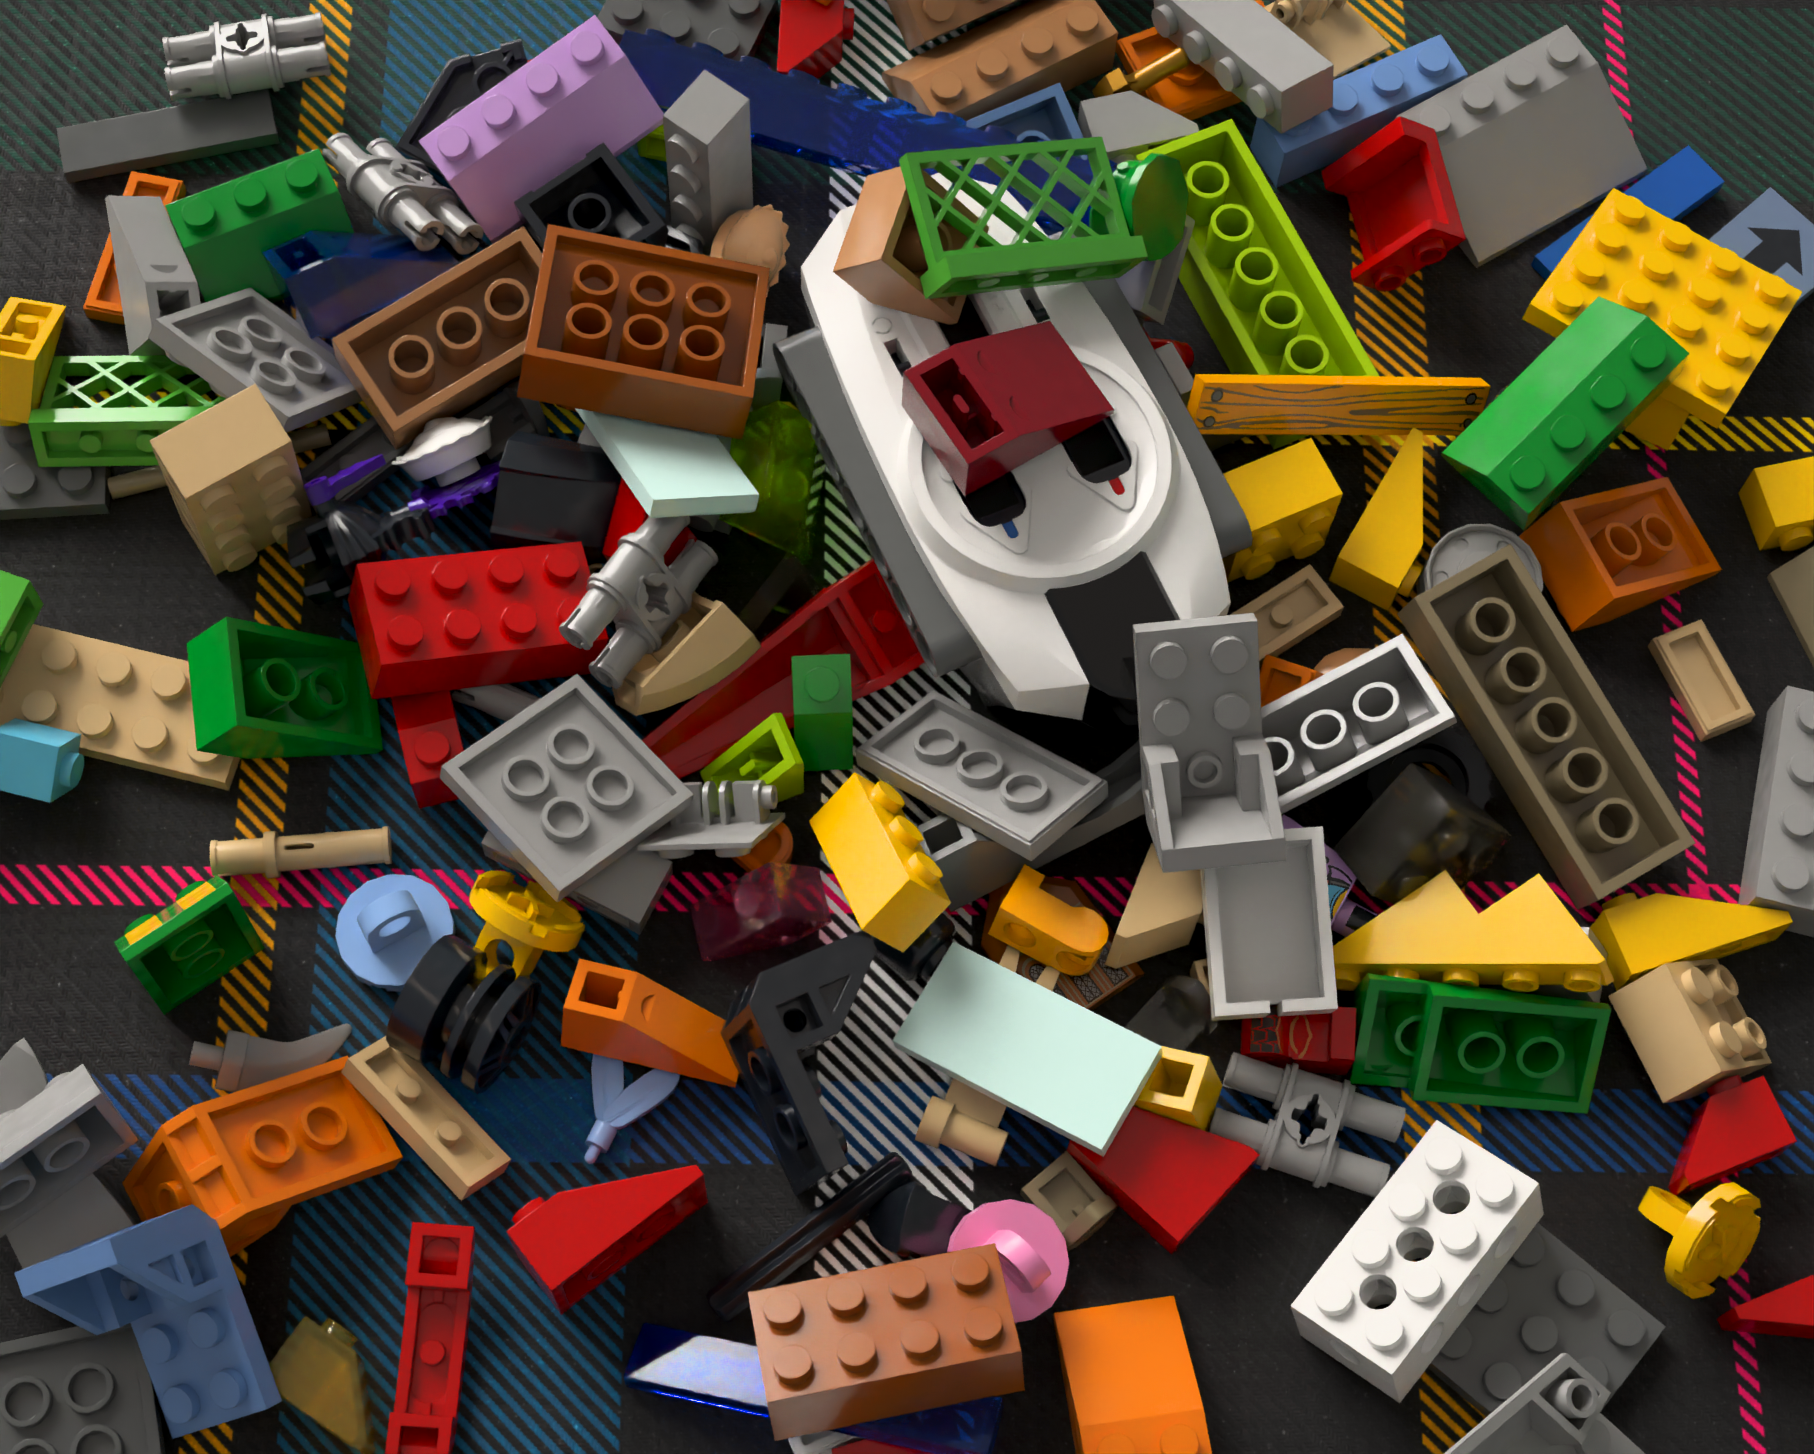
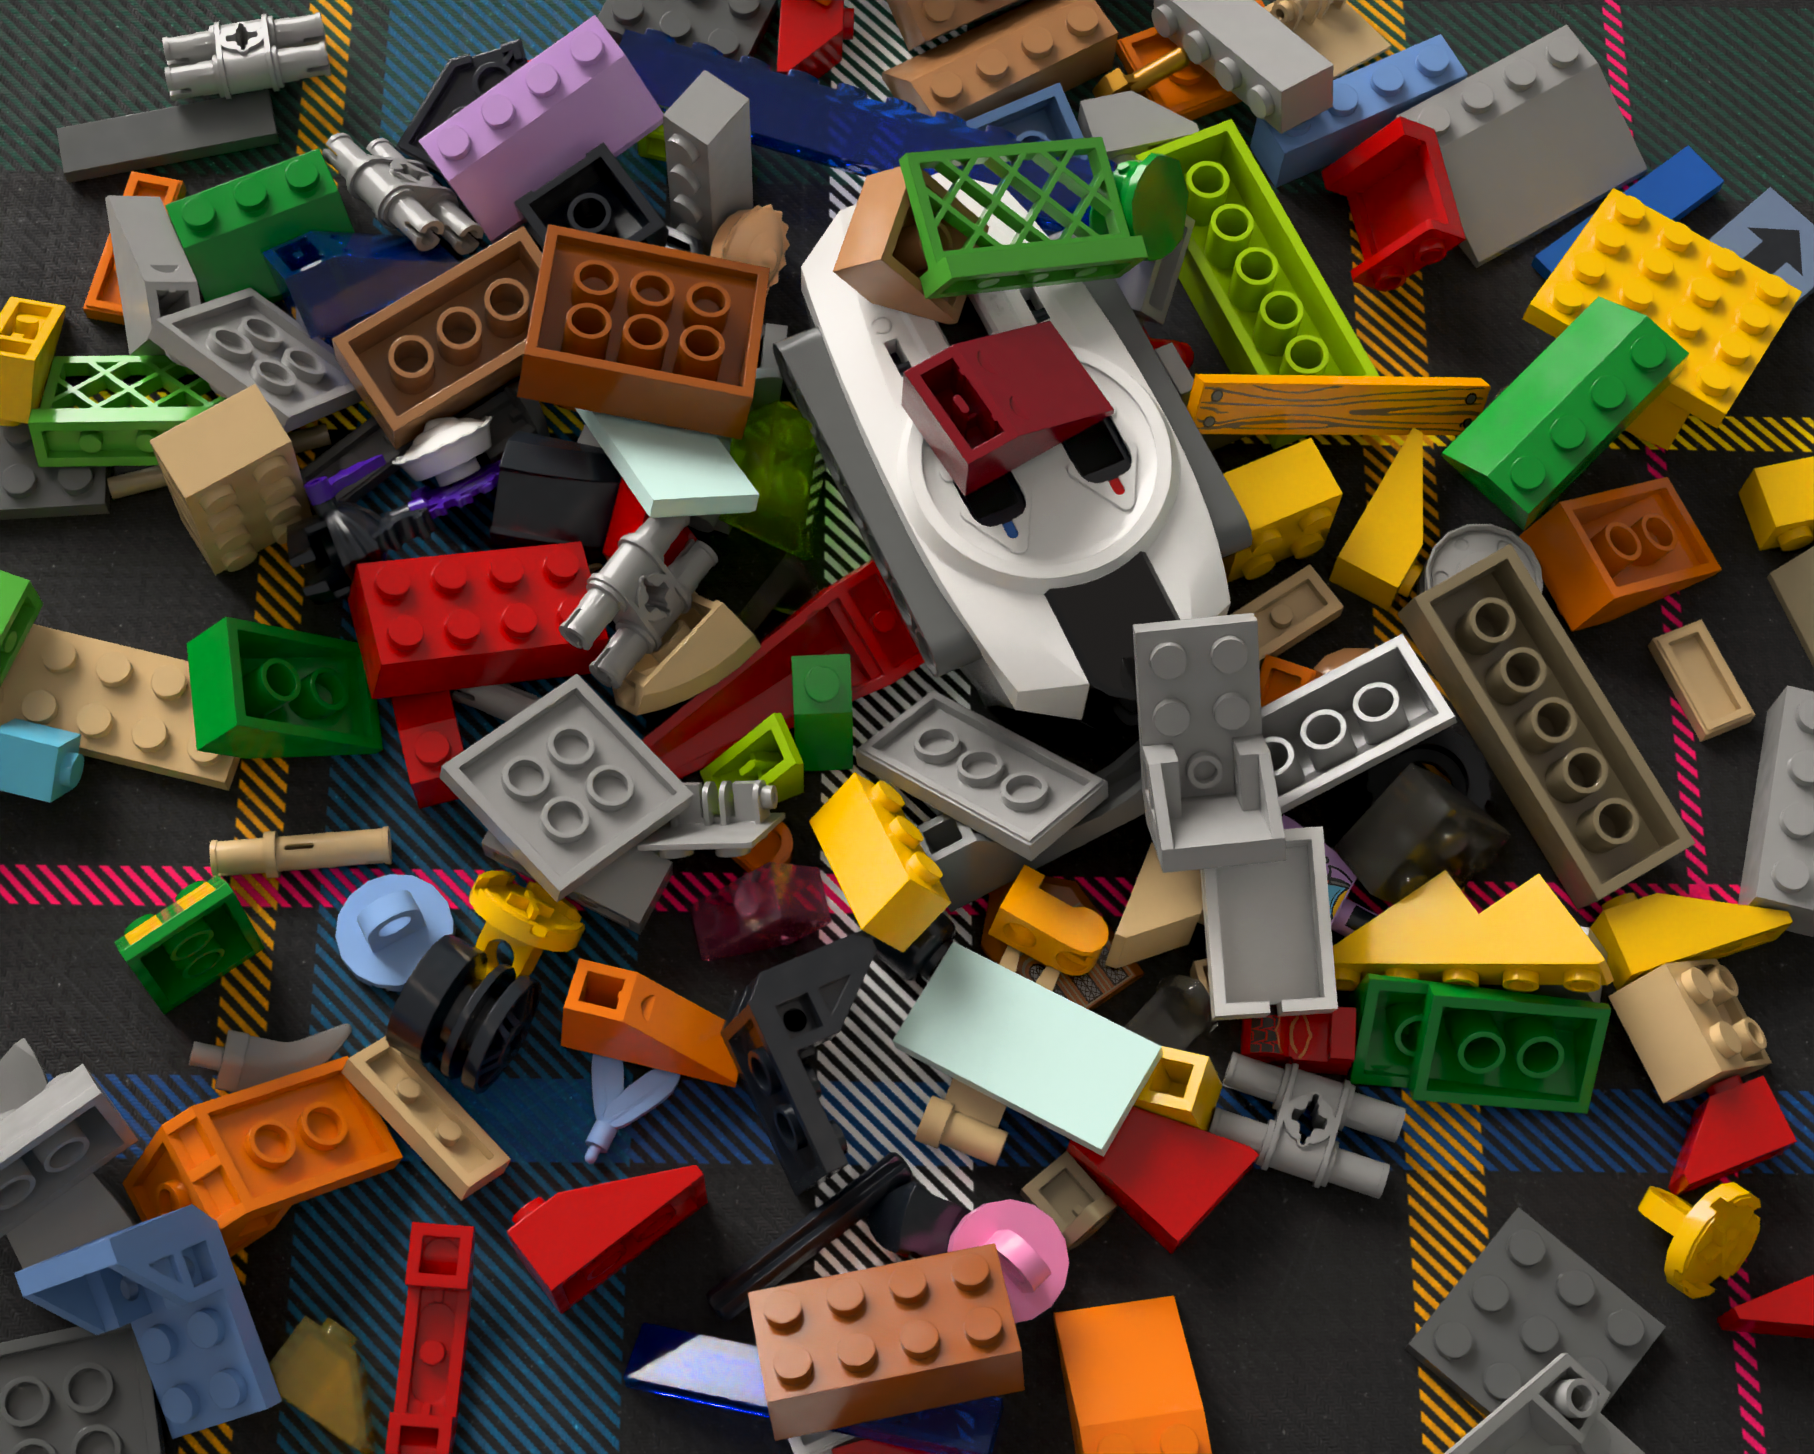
white brick [1291,1120,1544,1403] -> none

